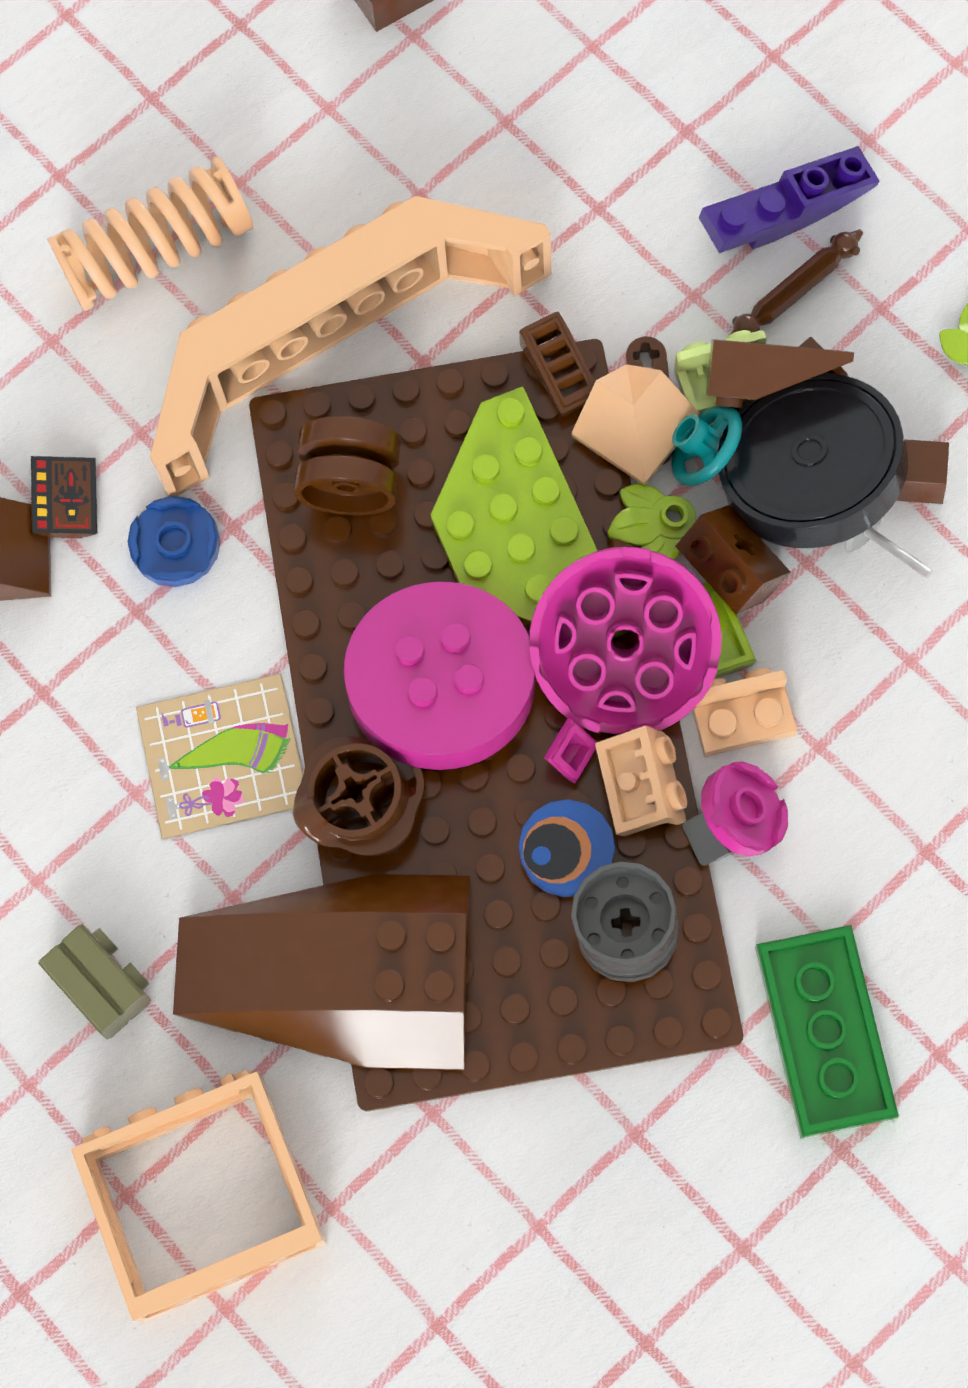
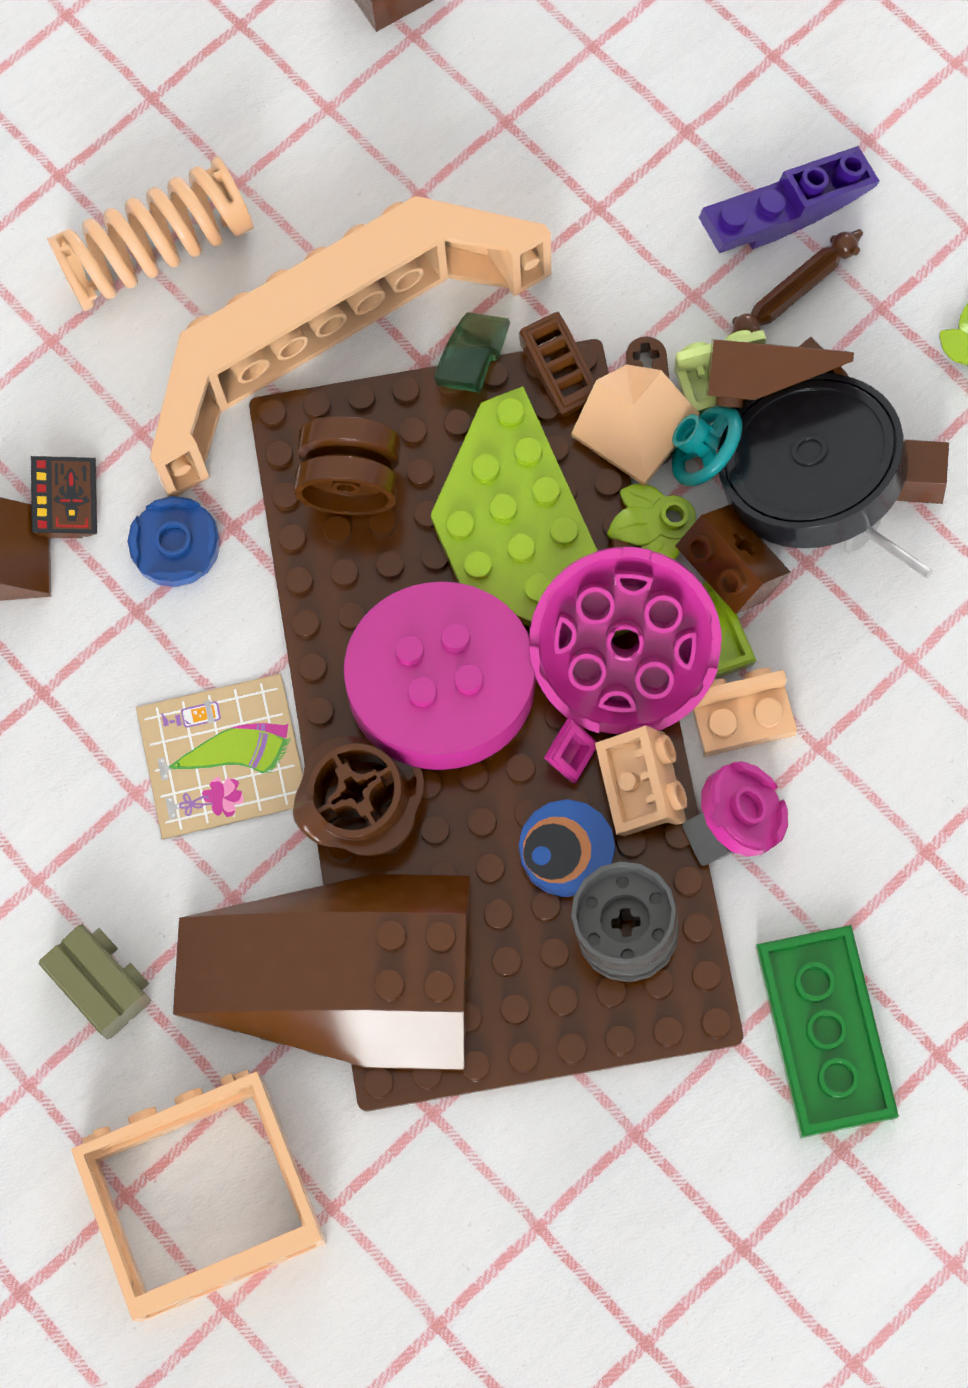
none -> clear green slope [434,312,510,393]

